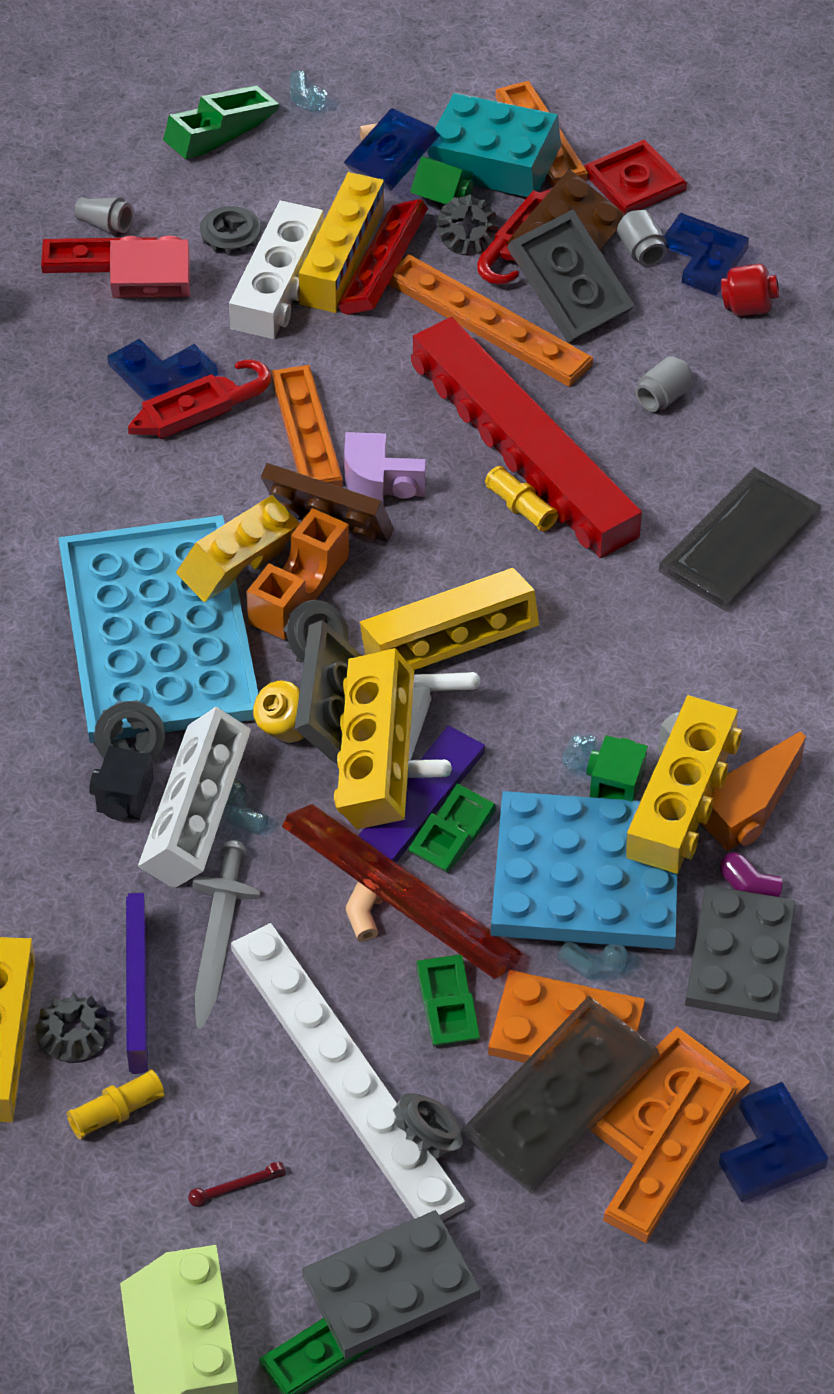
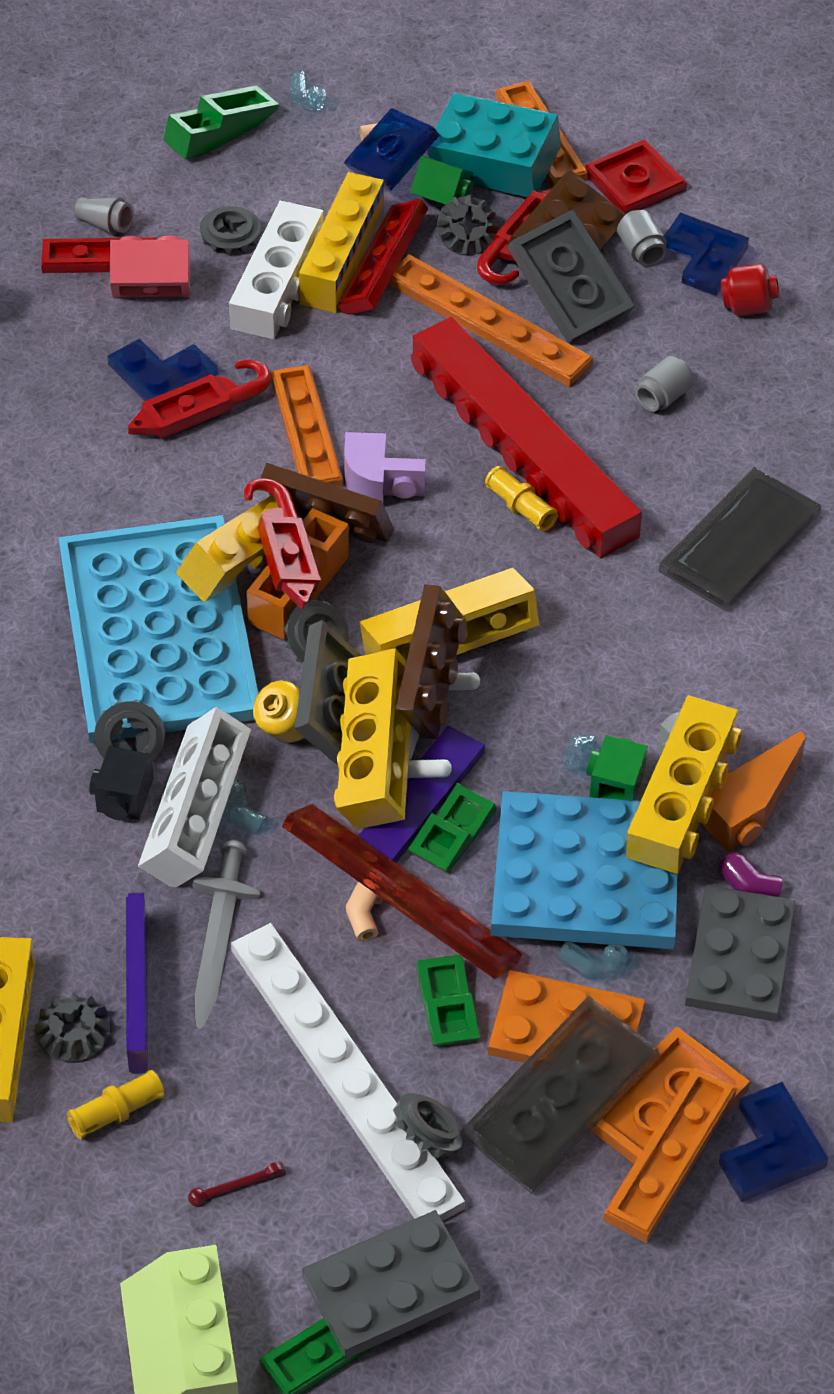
none -> red plate [244,478,321,609]
none -> reddish brown plate [396,584,467,739]

